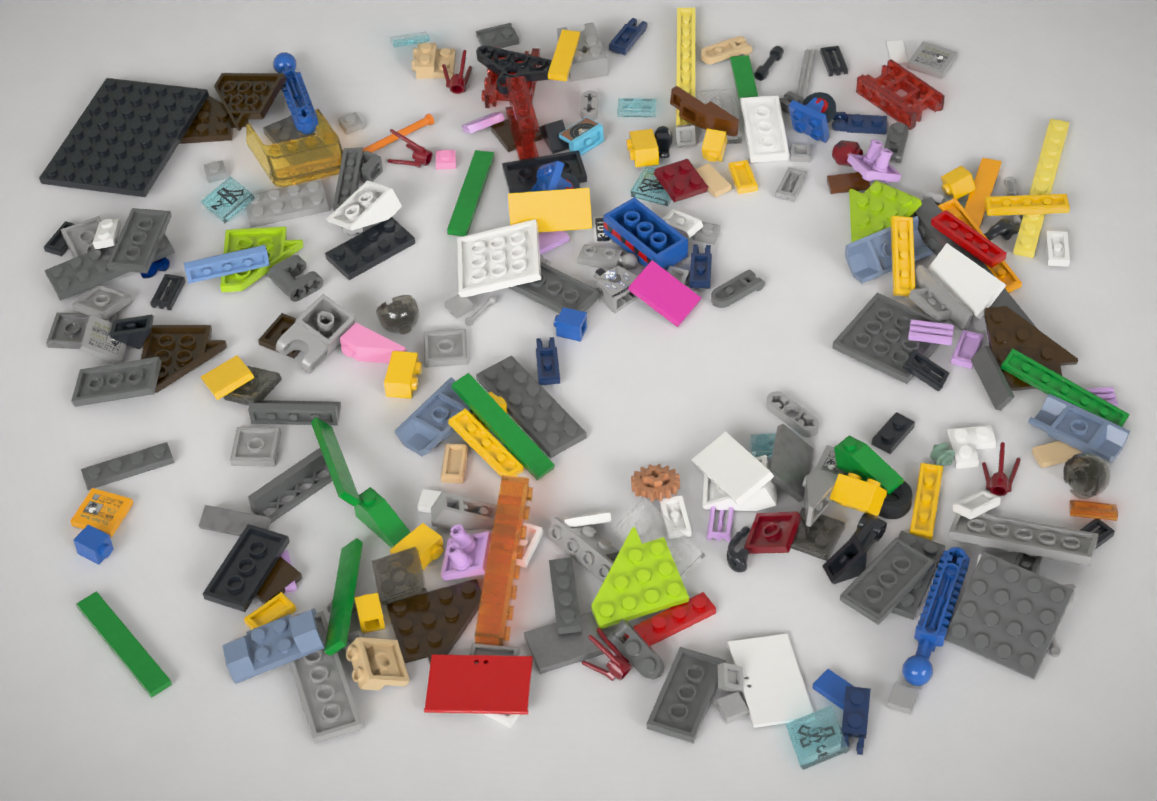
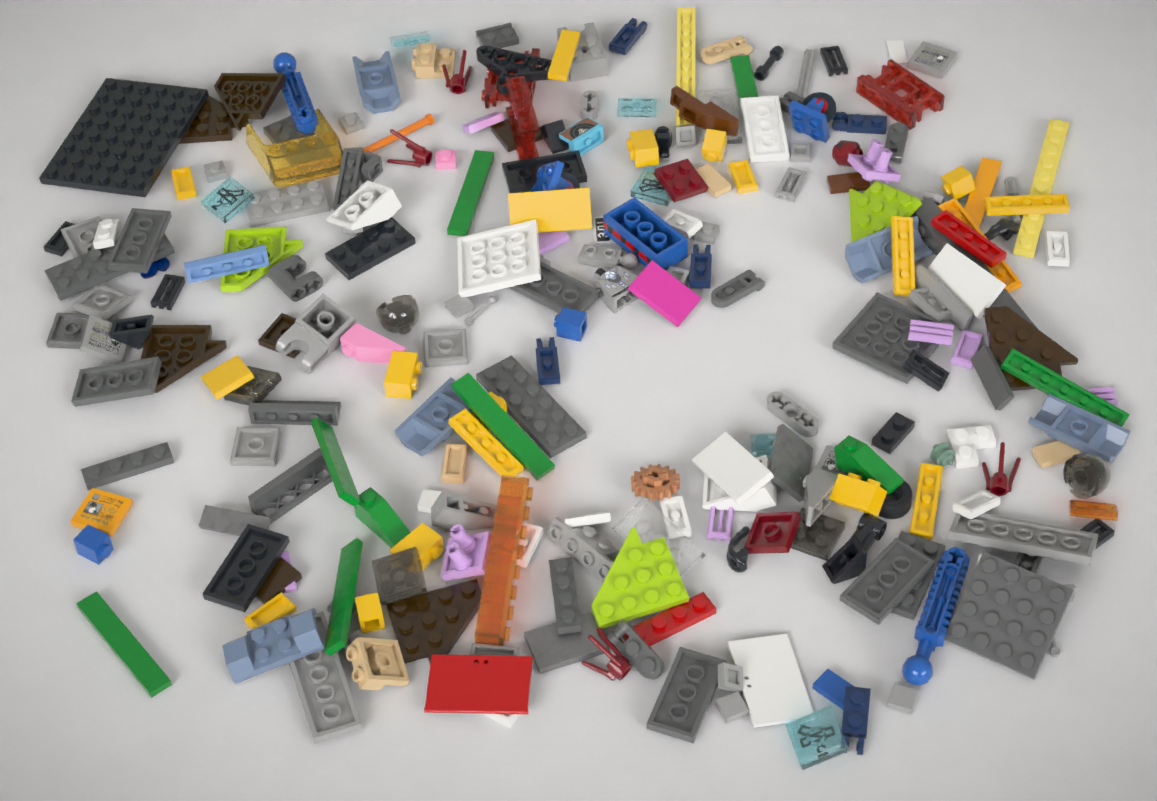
none -> yellow tile [171,166,197,201]
none -> sand blue piece [352,51,401,114]

